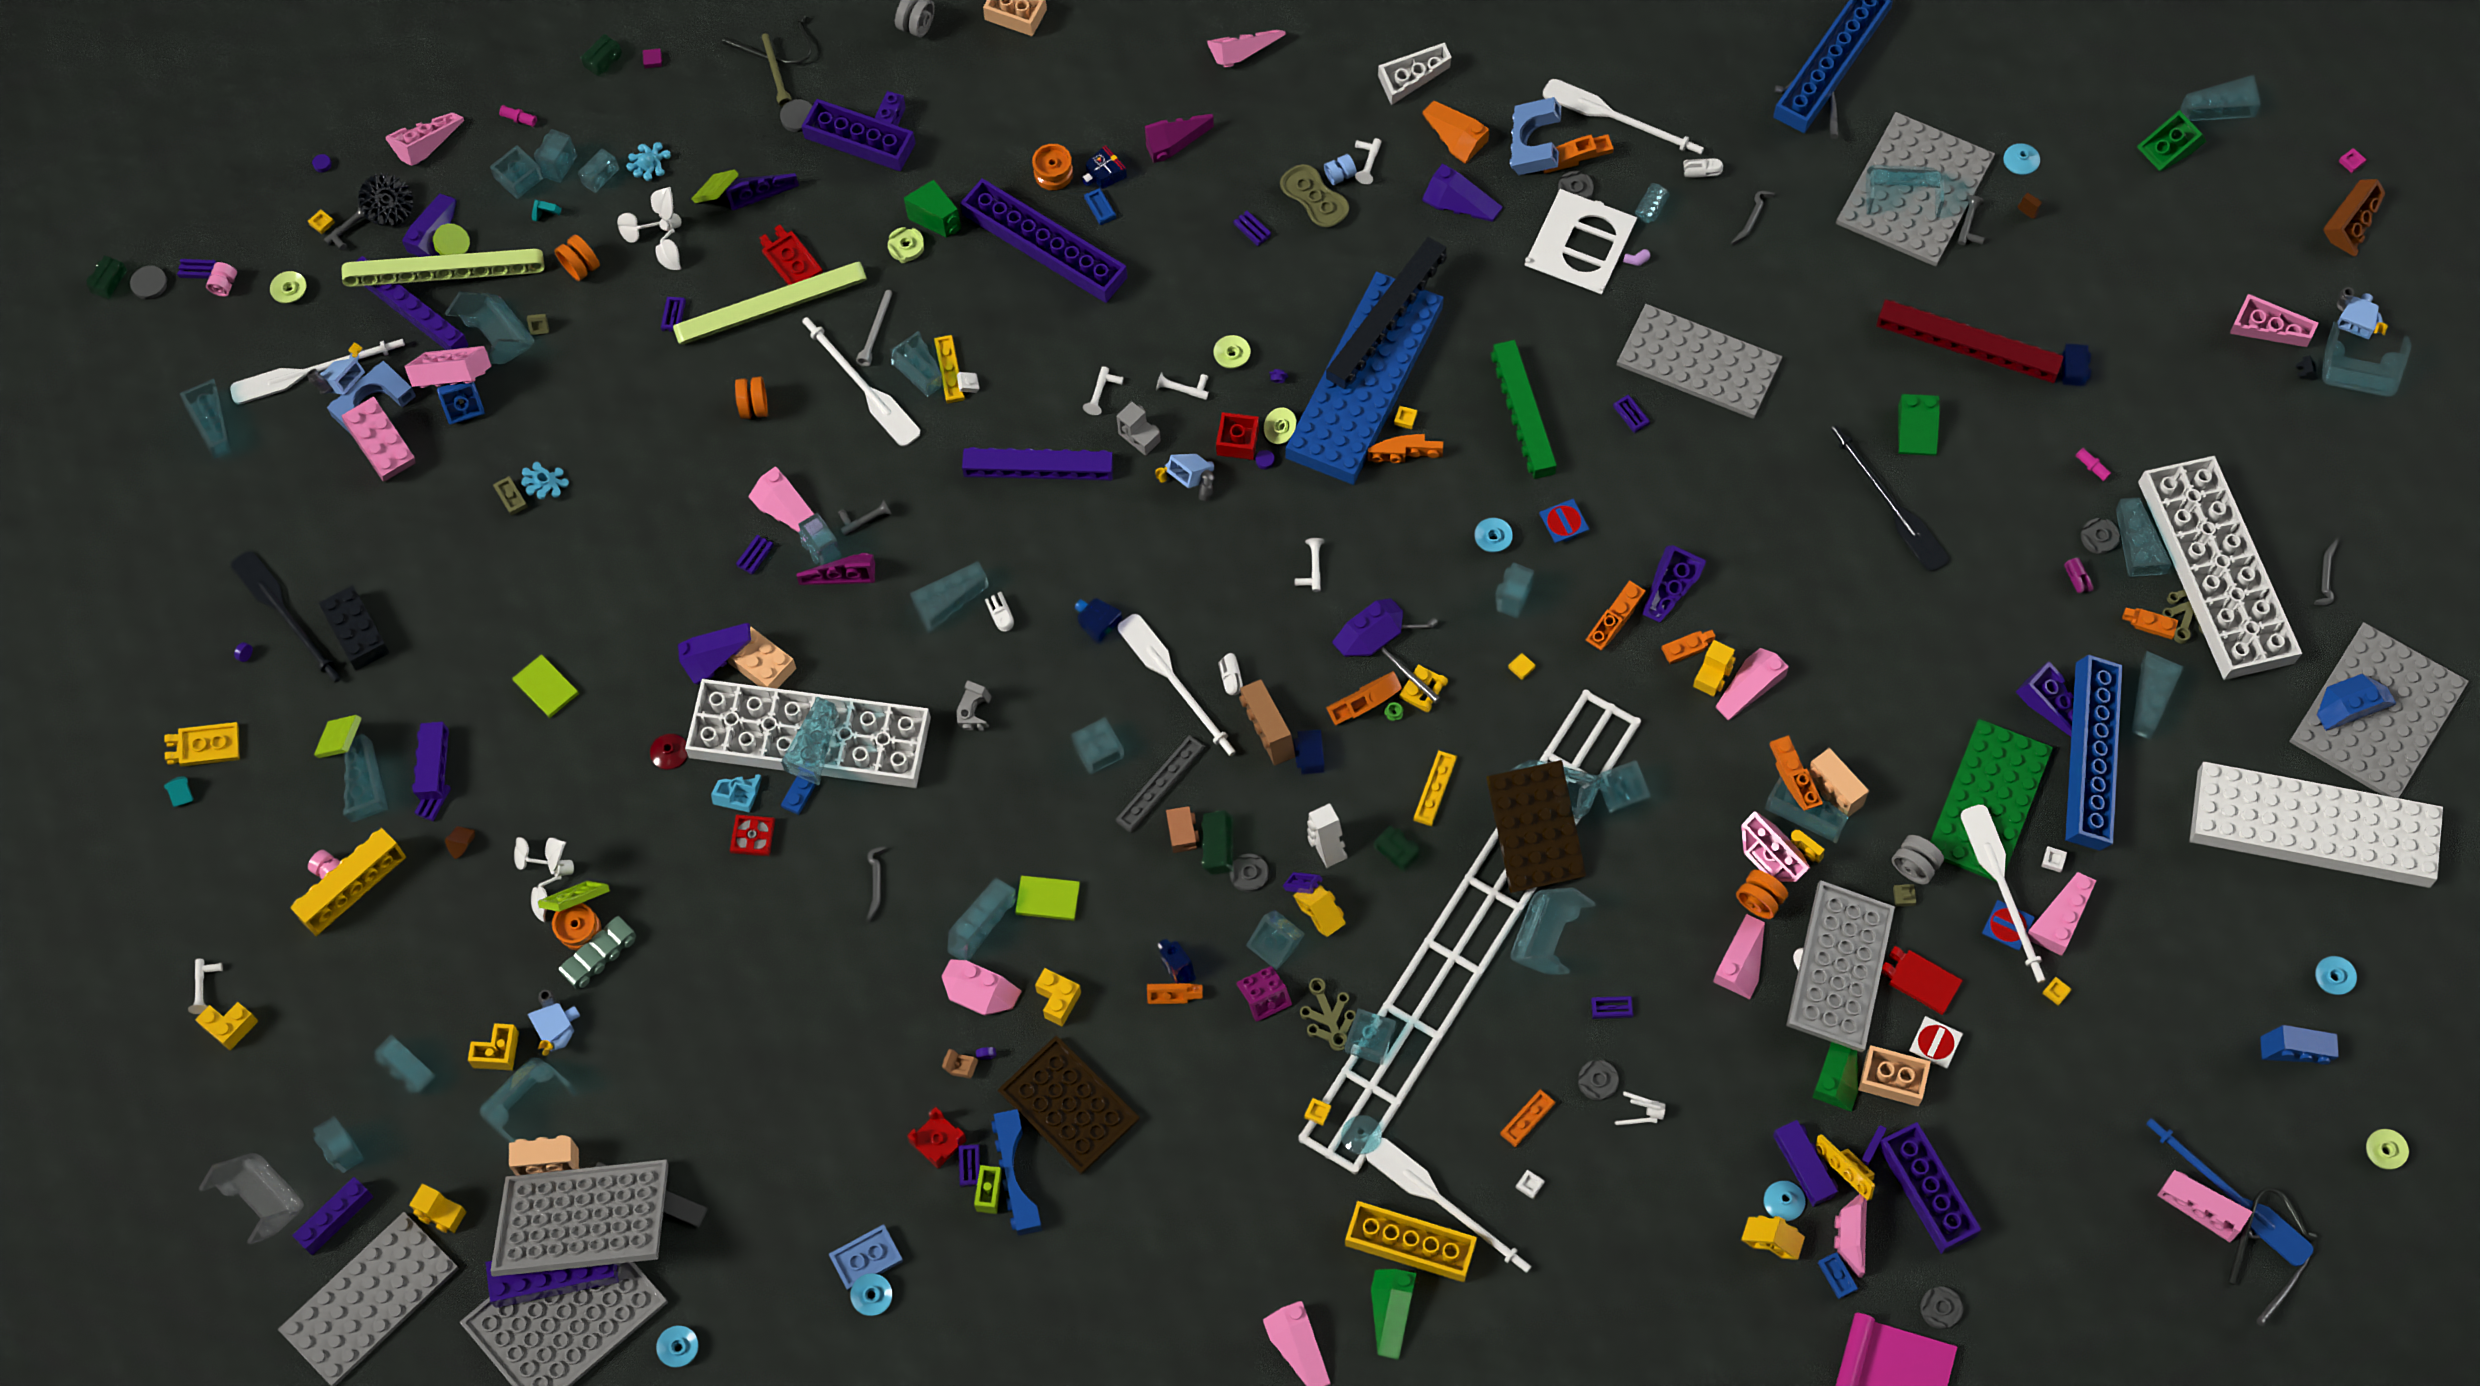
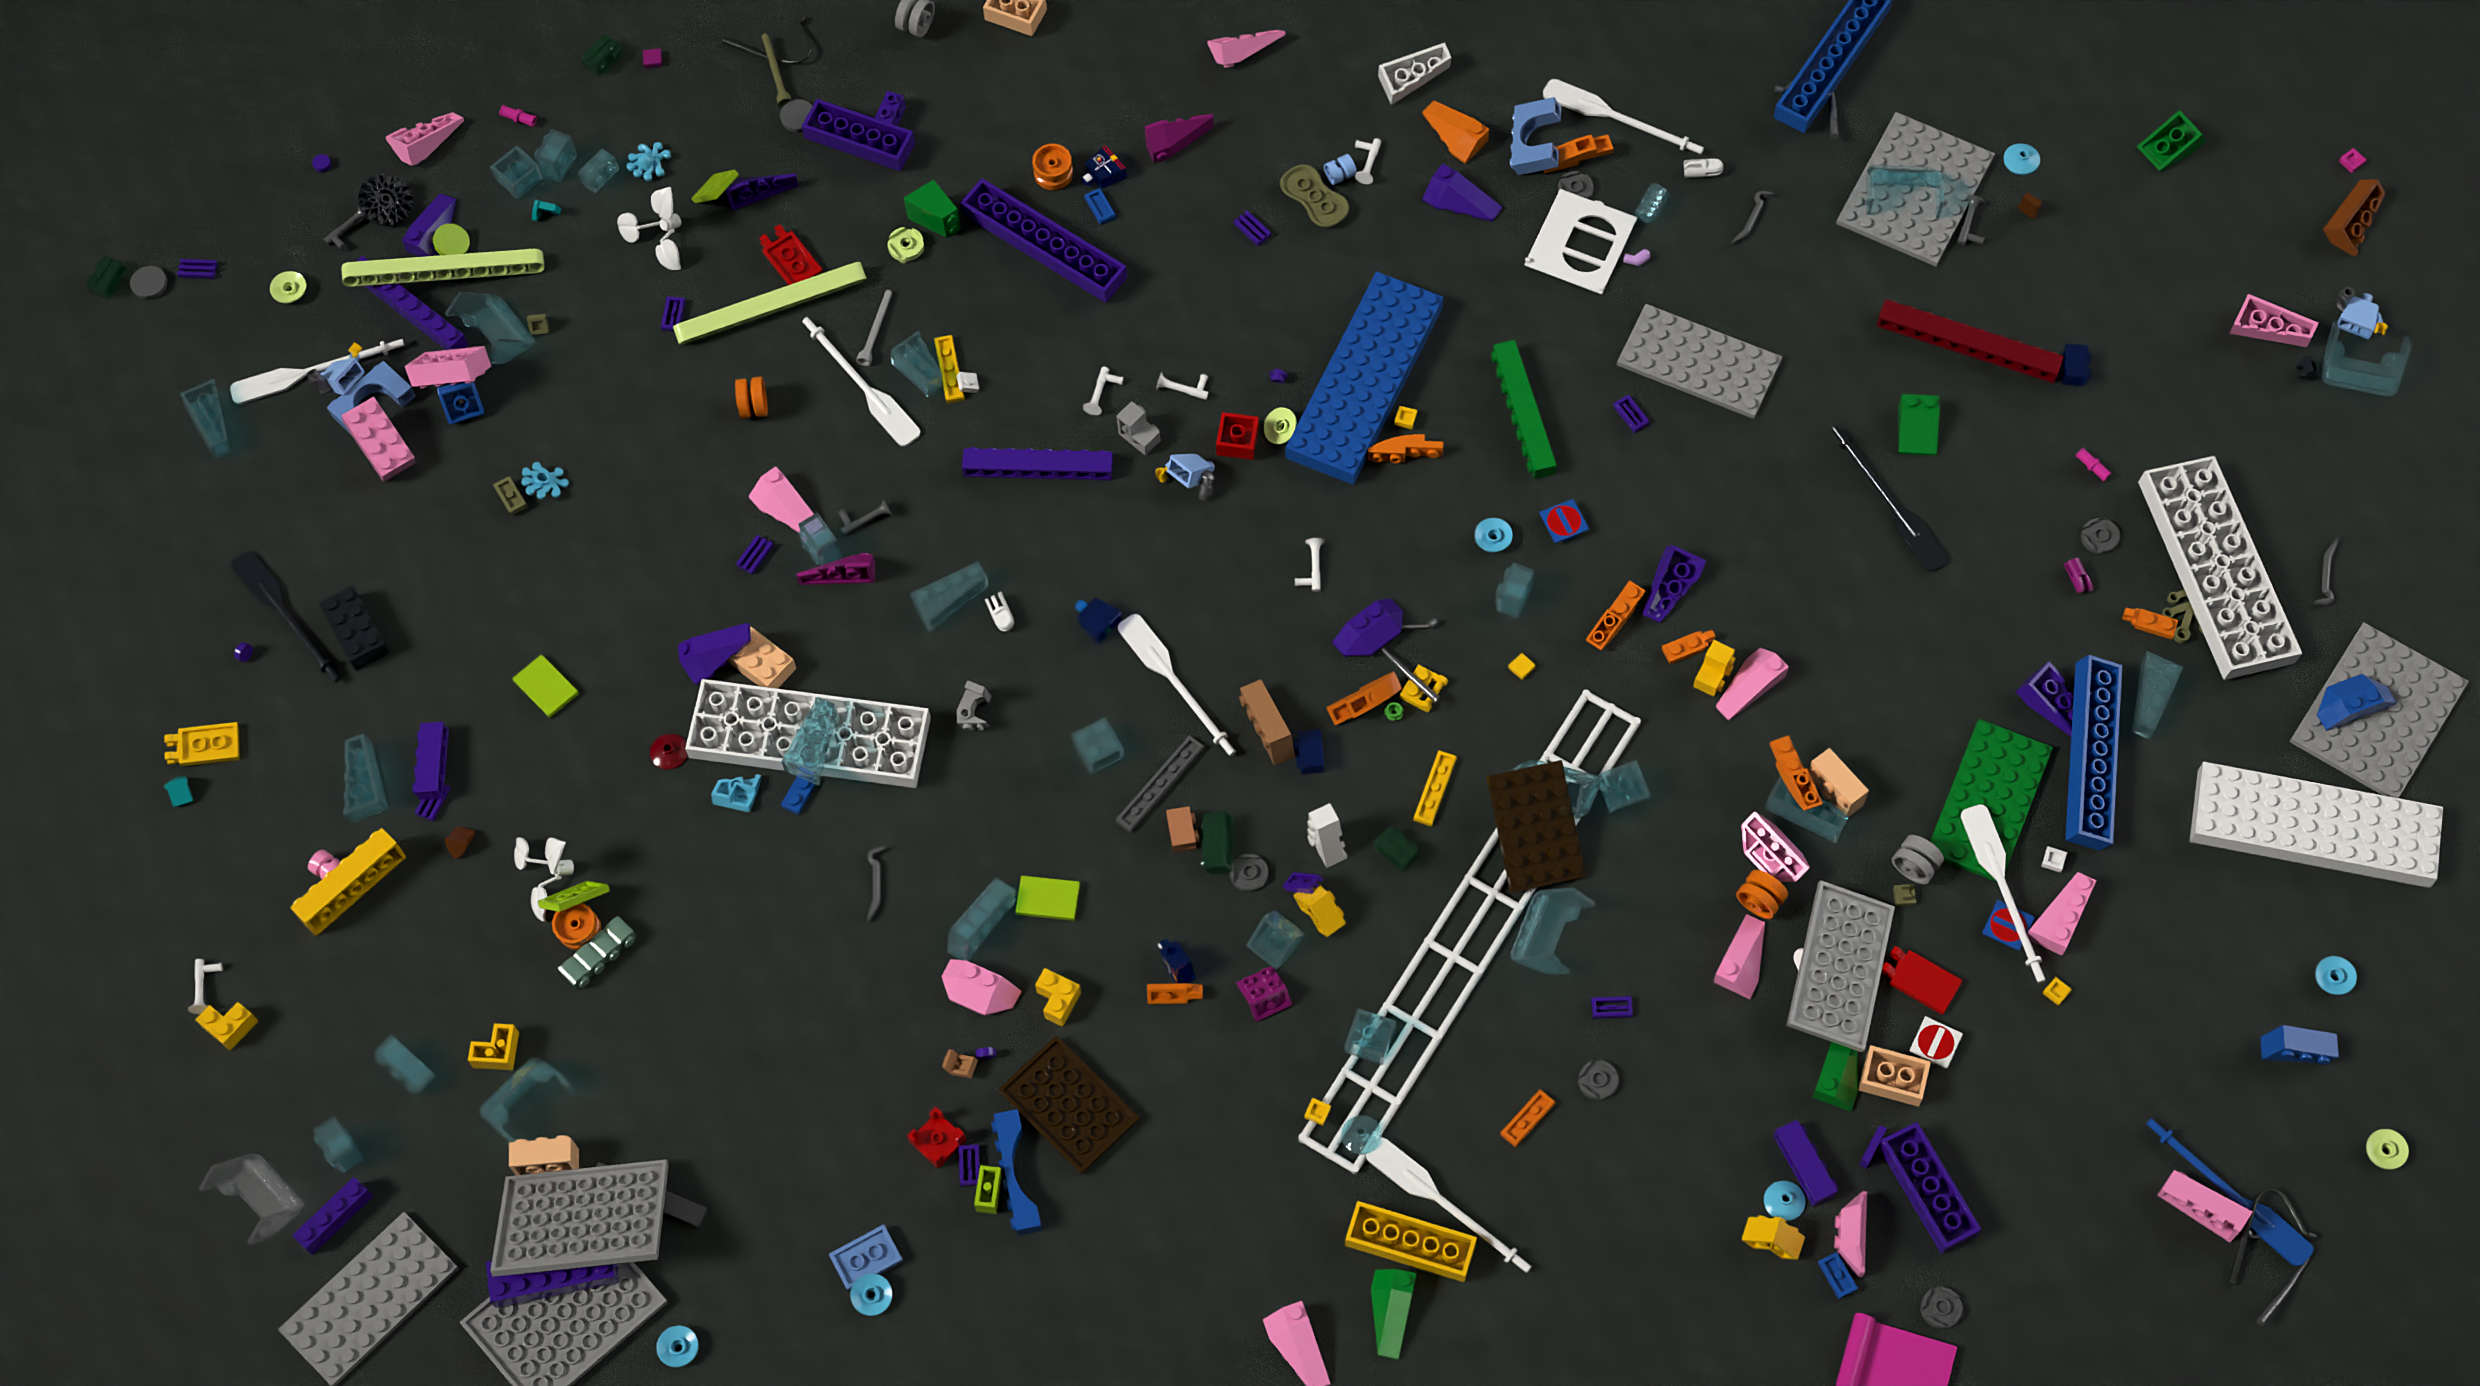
bright pink wheel [206,262,237,296] -> none
yellow plate [308,209,335,234] -> none
lime tile [314,715,361,758] -> none
yellow brick [409,1184,467,1233] -> none
light blue torso [528,990,580,1056] -> none
orange wheel [554,234,600,281] -> none
red piece [730,815,775,856] -> none
yellowish green dish [1214,335,1250,368] -> none
white arm [1218,653,1243,695] -> none
dark purple tile [1256,450,1274,470] -> none
olive plant [1300,978,1357,1051] -> none
black brick [1326,237,1447,389] -> none
white tile [1516,1170,1545,1199] -> none
white plant [1615,1092,1665,1125] -> none
yellow plate [1791,830,1825,863] -> none
yellow bracket [1815,1134,1875,1200] -> none
clear light blue wedge [2116,498,2172,577] -> none
clear light blue wedge [2181,75,2261,121] -> none

